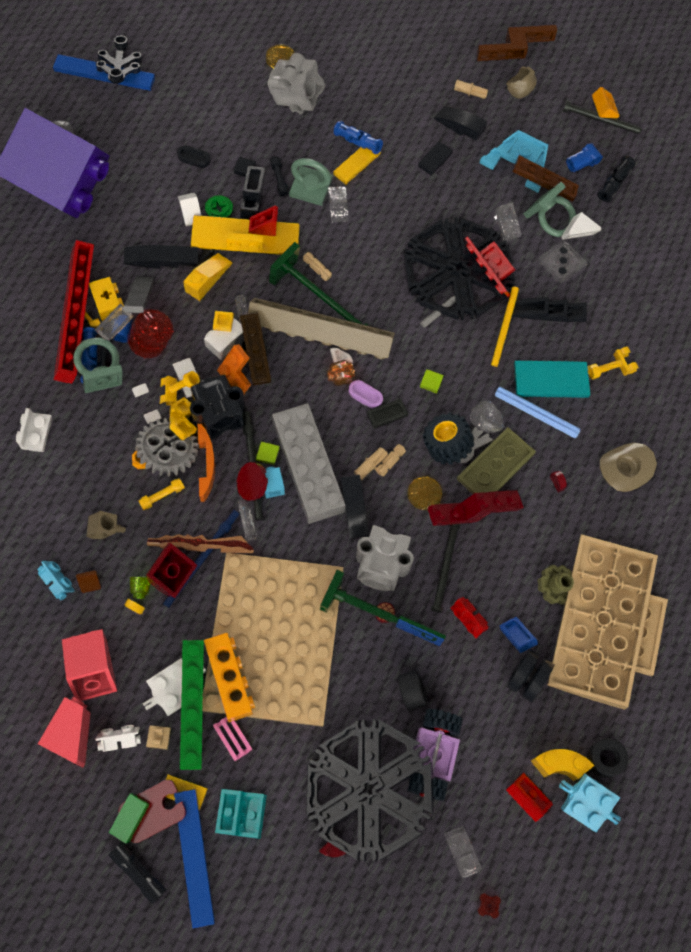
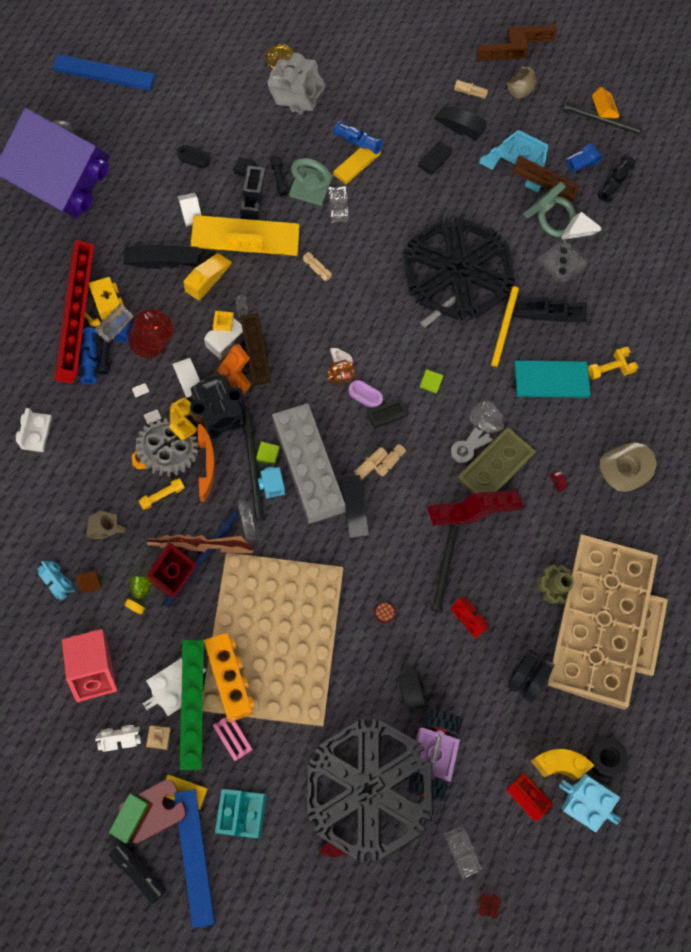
coral slope [38,697,91,768] -> none
sand green tile [73,338,123,393] -> none
black plant [96,35,142,84] -> none
dark grey tile [124,276,154,313] -> none
yellow bar [160,371,200,406] -> none
green gear [205,195,233,218] -> none
dark red tile [237,462,268,501] -> none
red slope [248,205,278,236] -> none
dark tan brick [248,297,395,359] -> none
dark green tile [269,242,369,326] -> none
dark green piece [319,570,446,646] -> none
light grey piece [356,525,414,591] -> none
clear yellow wheel [408,476,442,510] -> none
black wheel [423,412,475,465] -> none
red bracket [465,236,515,297] -> none
clear slope [494,202,522,241] -> none
light blue axle [495,387,580,438] -> none
blue tile [499,617,538,653] -> none

